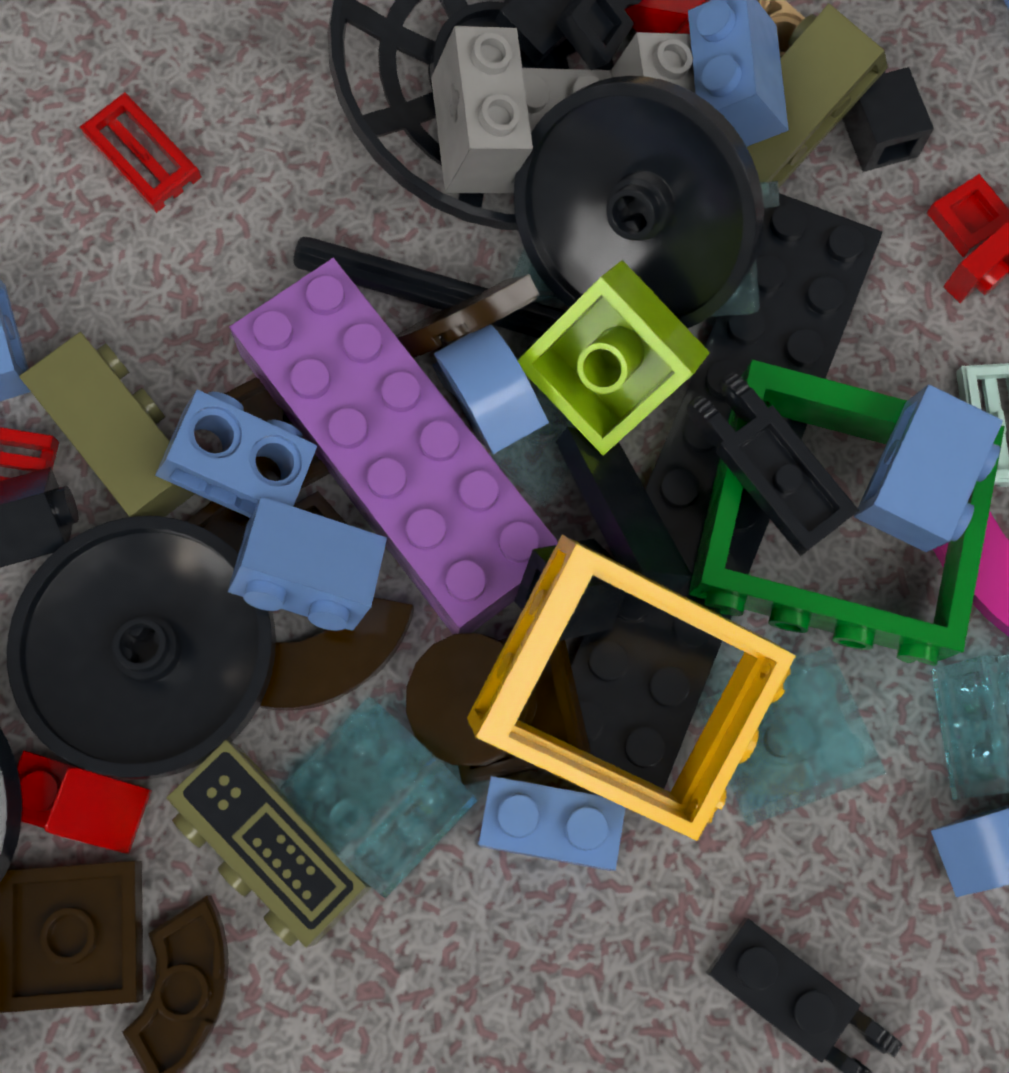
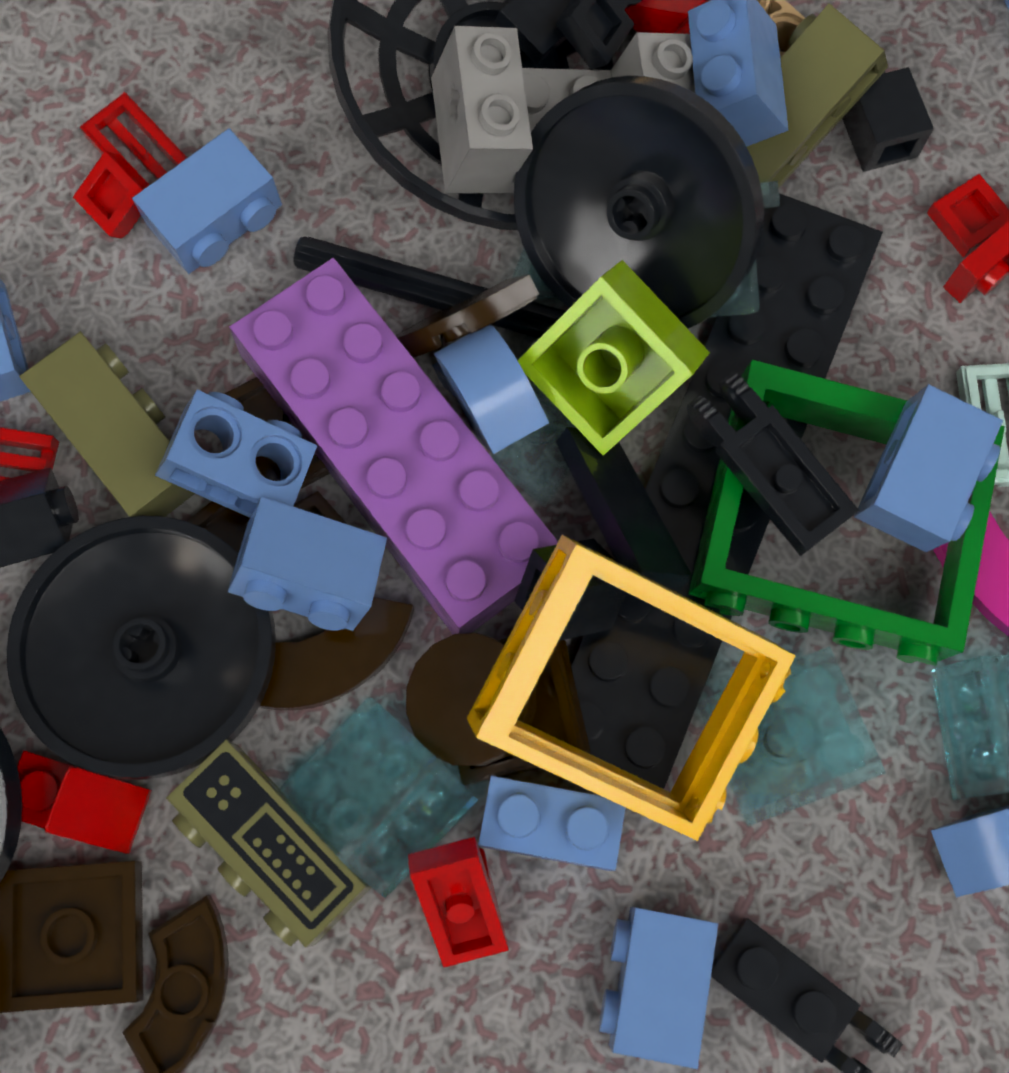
none -> red tile [73,151,149,239]
none -> medium blue brick [132,128,282,274]
none -> red slope [407,837,509,968]
none -> medium blue brick [599,907,718,1069]

